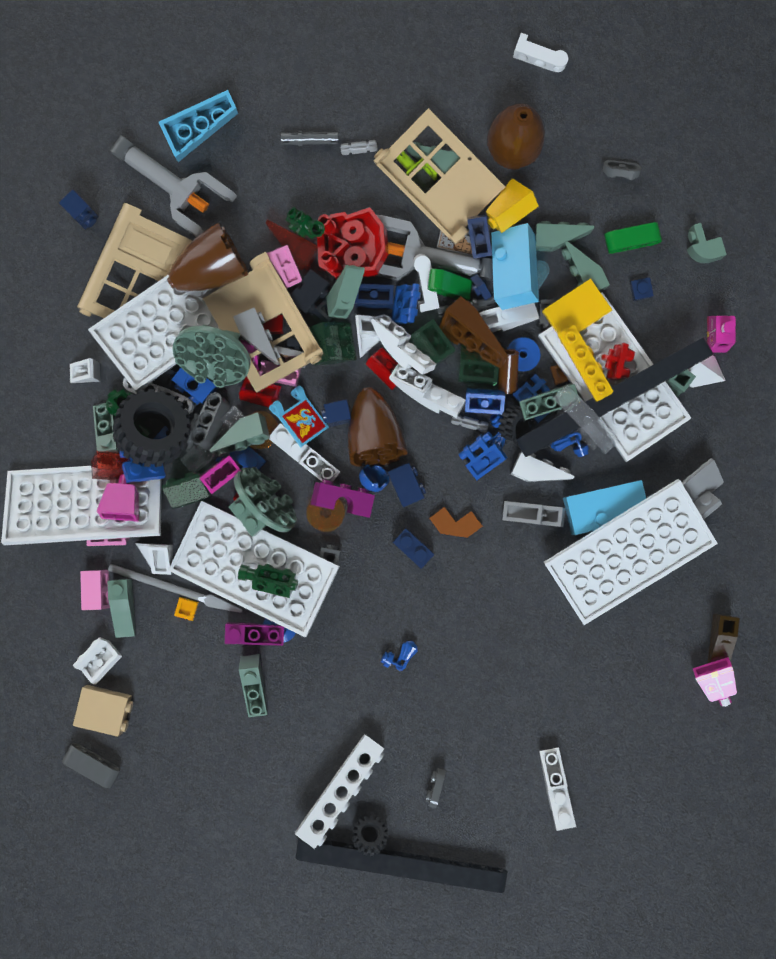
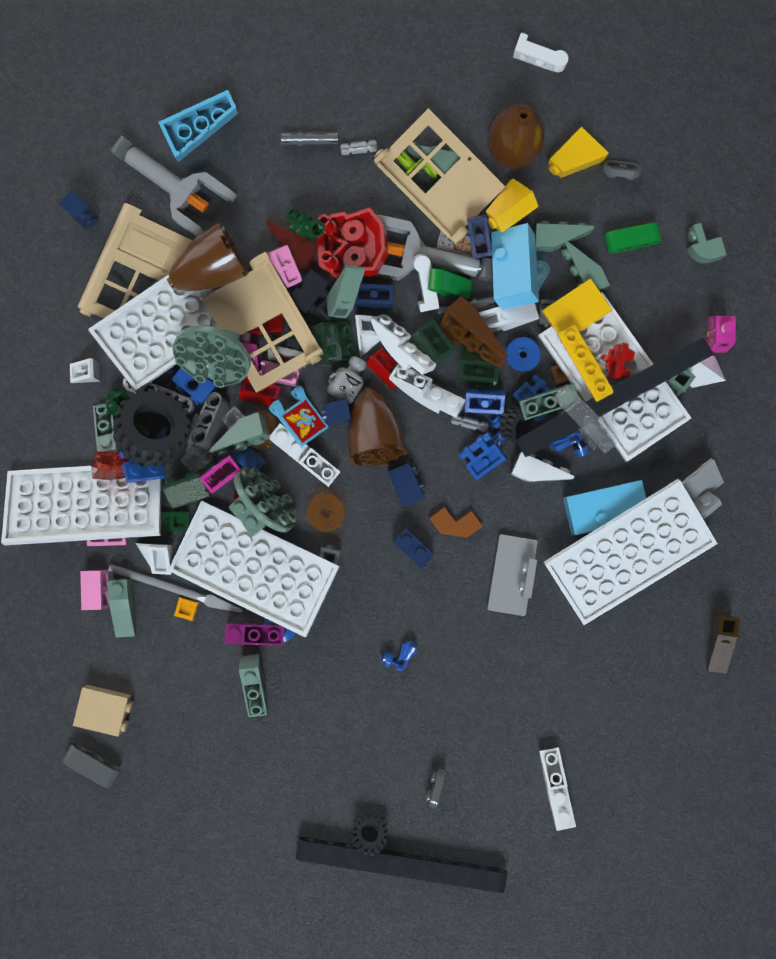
white bracket [73,637,122,685] -> none
dark pink torso [97,475,139,522] -> none
light grey slope [233,307,280,365] -> none
dark green brick [238,564,298,598] -> none
white brick [295,734,384,849] -> none
magenta arch [310,479,375,518] -> none
blue hair [359,464,390,492] -> none
blue plate [391,284,421,325] -> none
dark blue plate [471,274,491,300] -> none
reddish brown brick [498,349,519,394] -> none
light grey slope [502,501,565,527] -> none
dark blue plate [630,278,654,301] -> none
torso [693,657,737,706] -> none
none -> dark green slope [161,512,189,531]
none -> light grey piece [327,356,366,404]
none -> light grey bracket [487,534,537,616]
none -> yellow slope [547,127,609,178]

